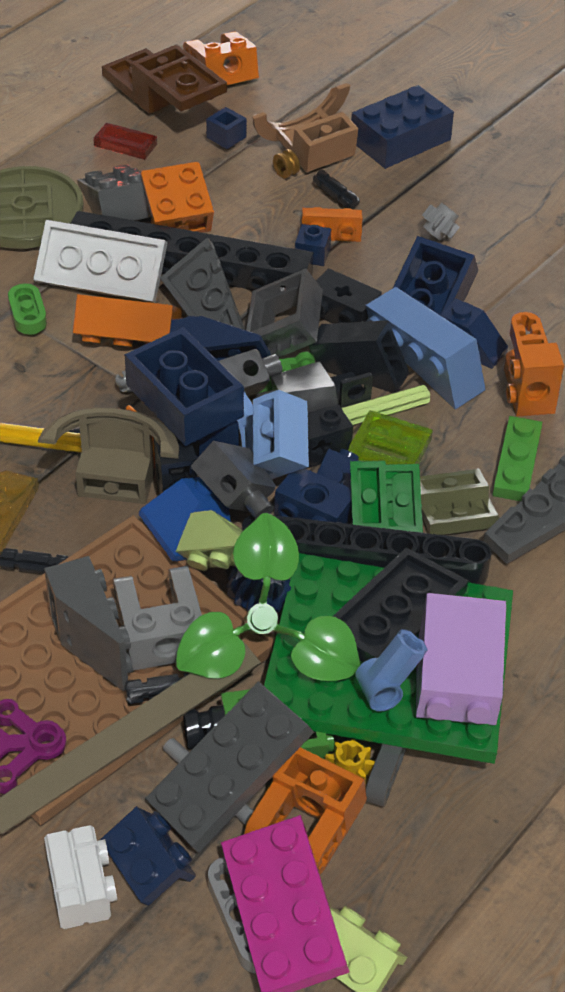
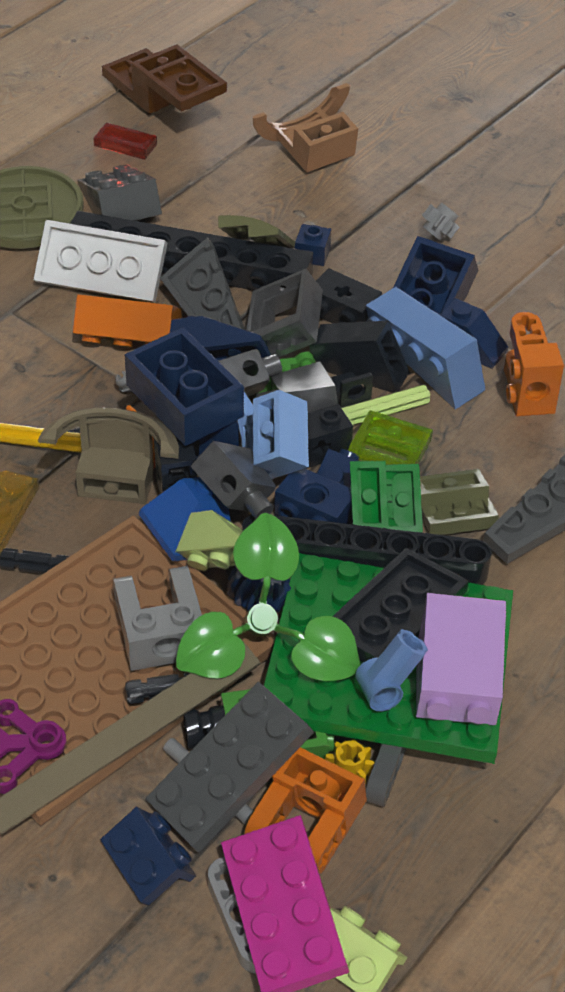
bright green plate [8,284,47,335] -> none
dark grey slope [44,556,133,691] -> none
white brick [44,825,117,929] -> none
orange bracket [141,162,214,233] -> none
orange brick [183,31,259,85] -> none
dark blue plate [206,107,247,149] -> none
pearl gold bush [273,149,300,179] -> none
orange bracket [302,207,363,242] -> none
black axle [313,170,360,209] -> none
dark blue brick [351,85,454,169] -> none
bright green plate [493,416,543,501] -> none
none -> olive slope [218,215,295,248]

